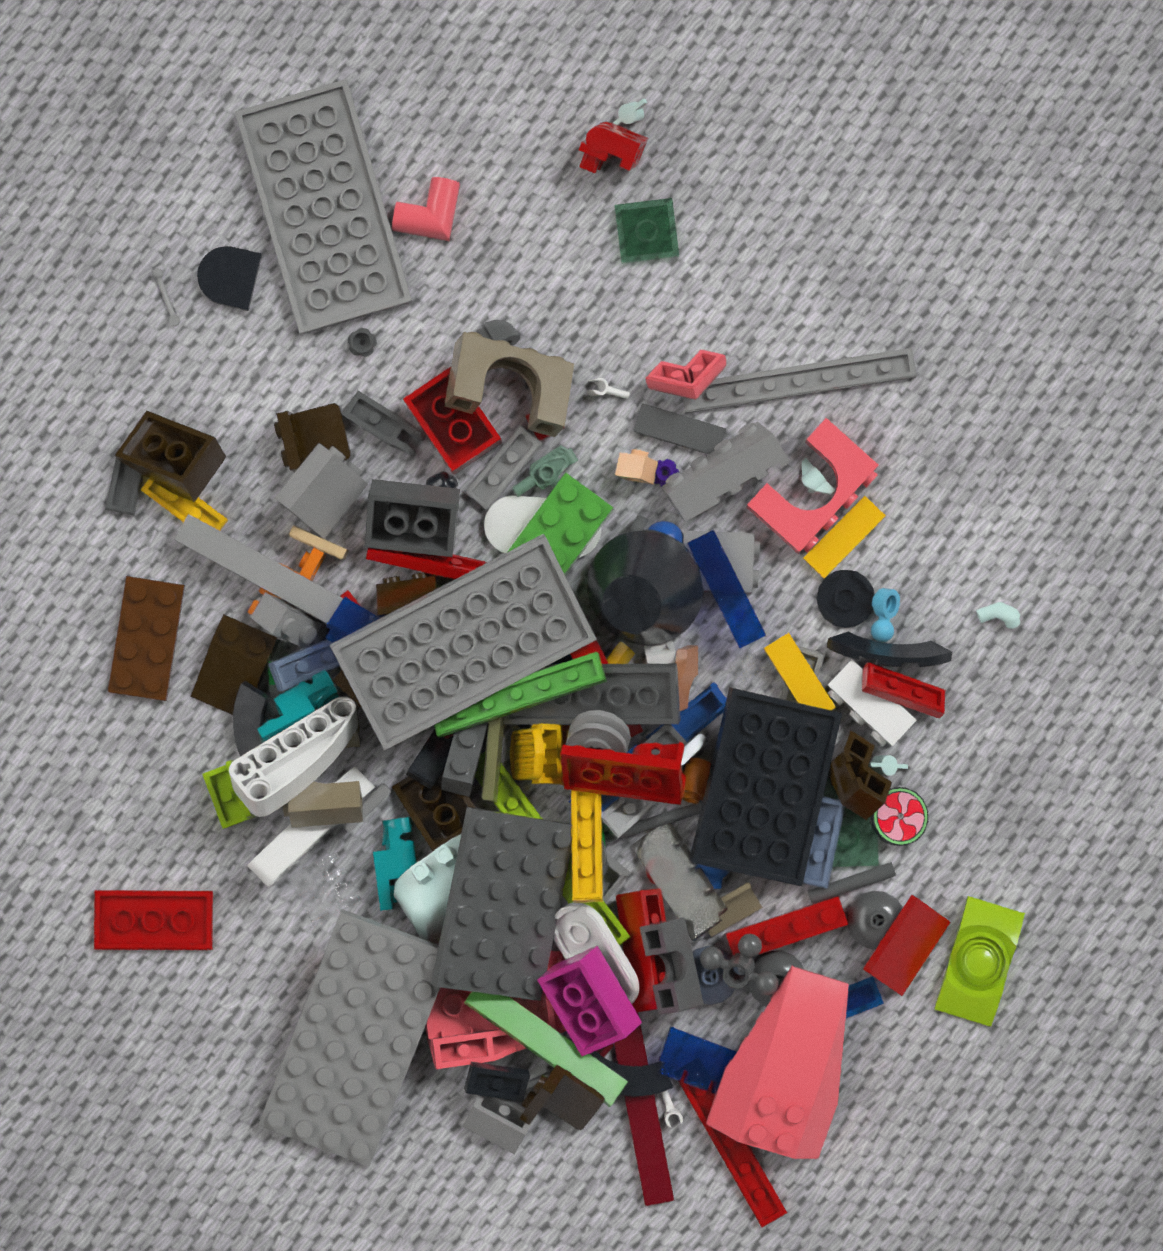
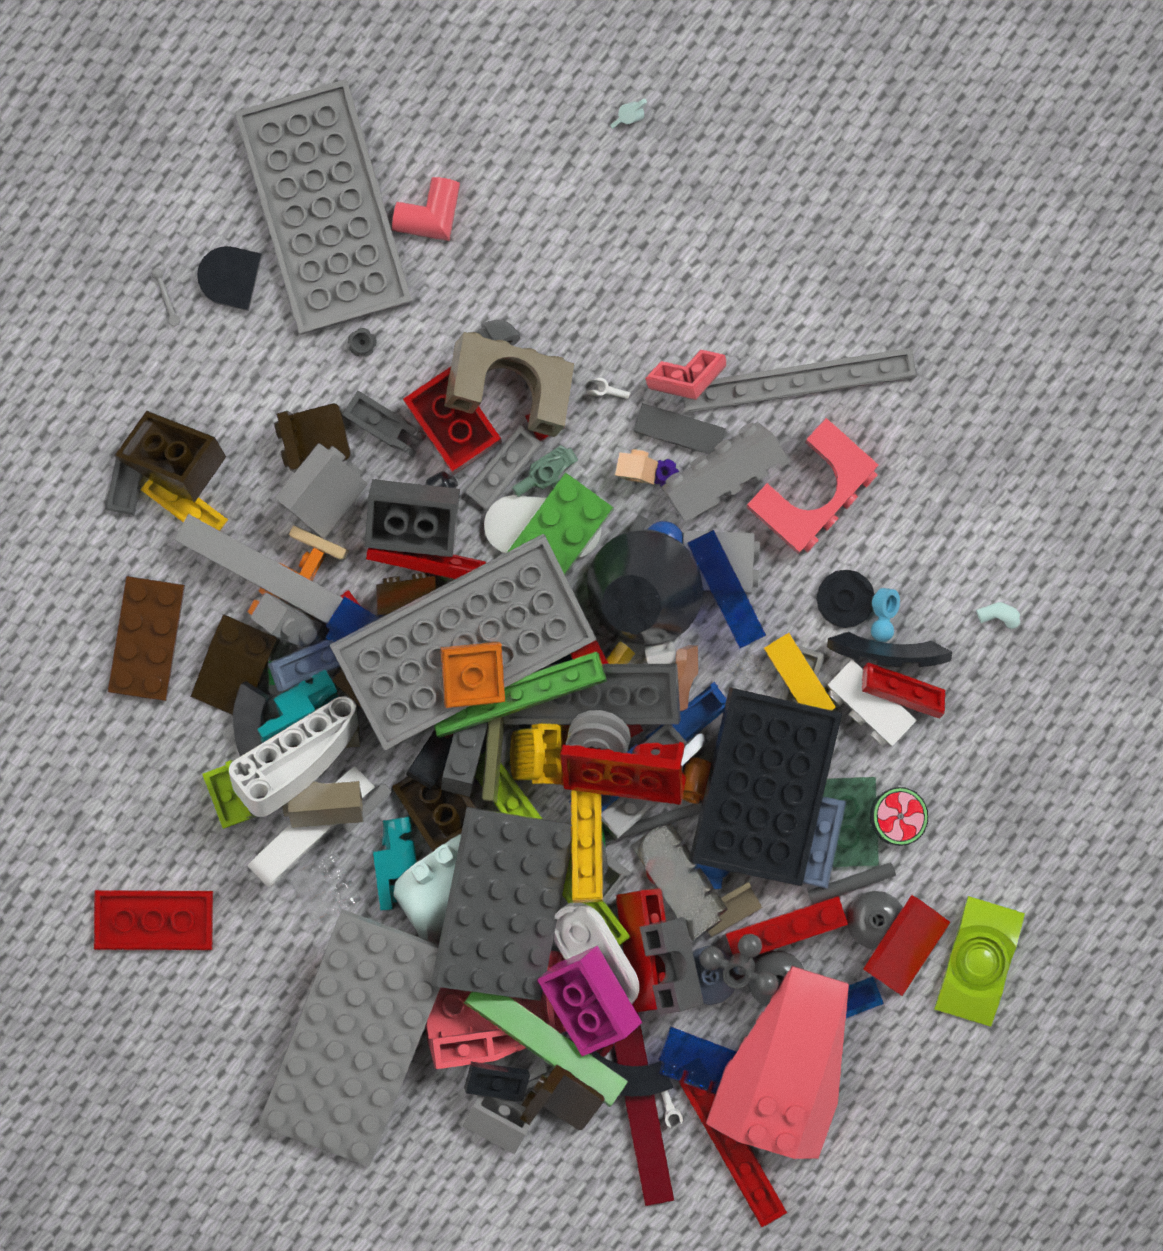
red hips [579,122,649,173] -> none
clear green tile [614,198,679,264] -> none
light aqua piece [802,458,836,495] -> none
yellow tile [803,496,886,579] -> none
dark brown brick [828,731,892,820] -> none
light aqua piece [868,755,908,776] -> none
none -> orange tile [440,642,505,708]

